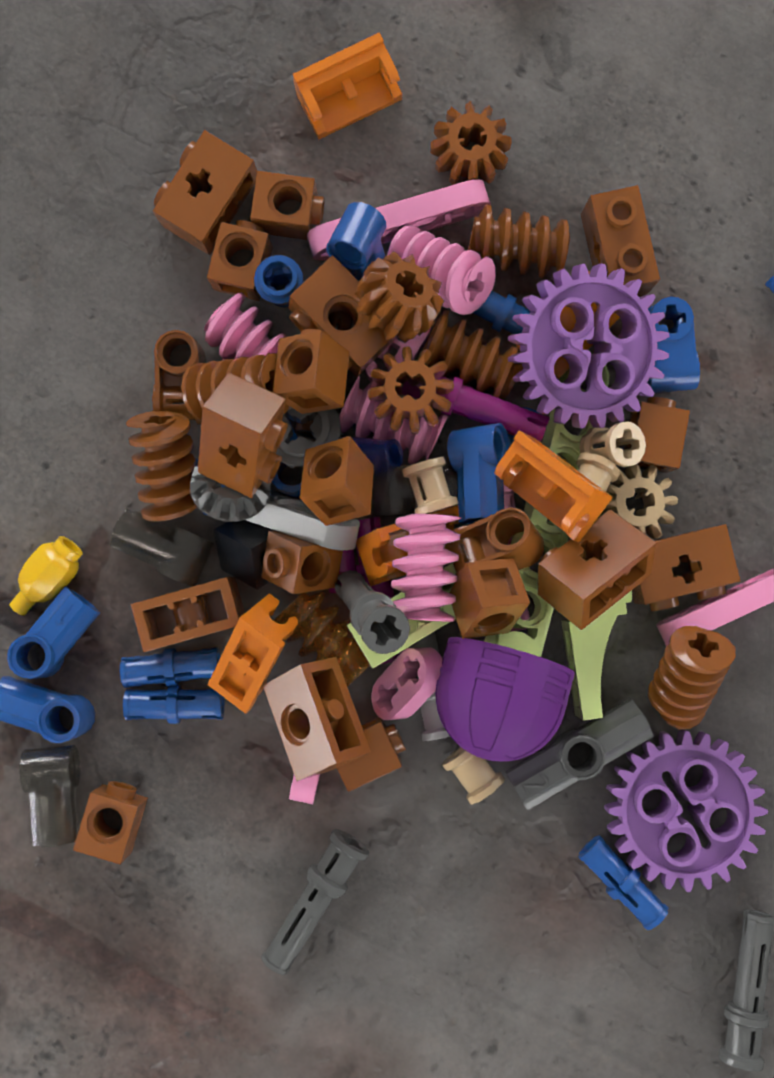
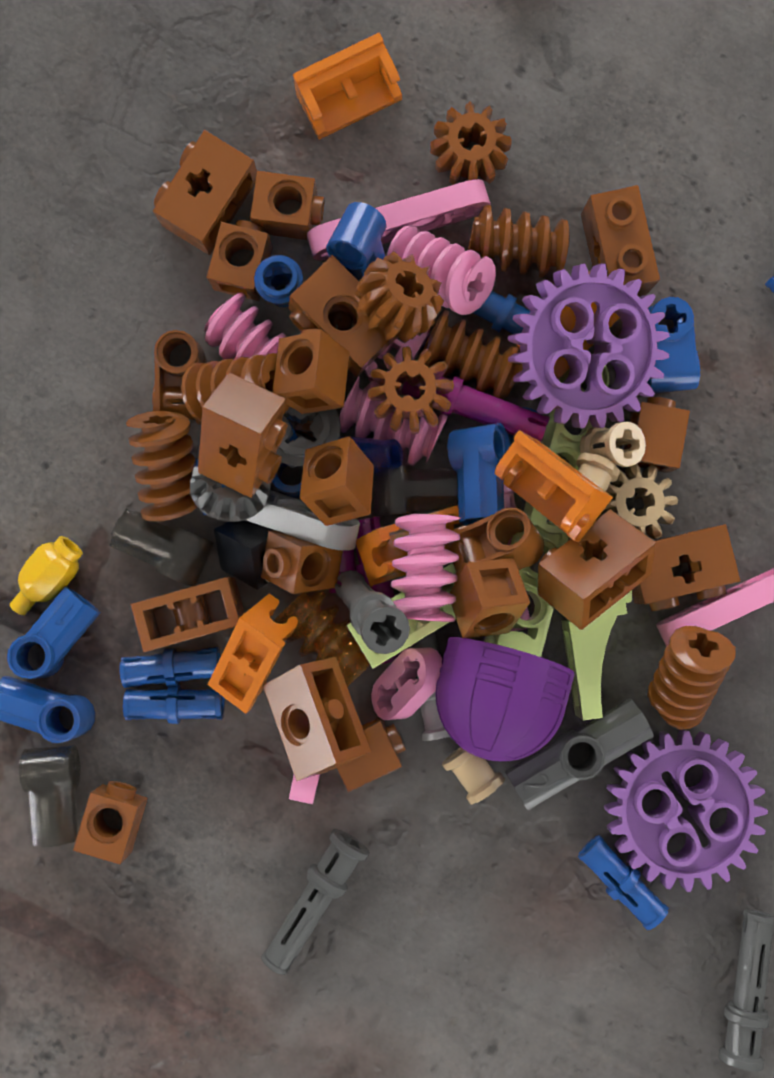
tan bush [402,456,458,514] -> none

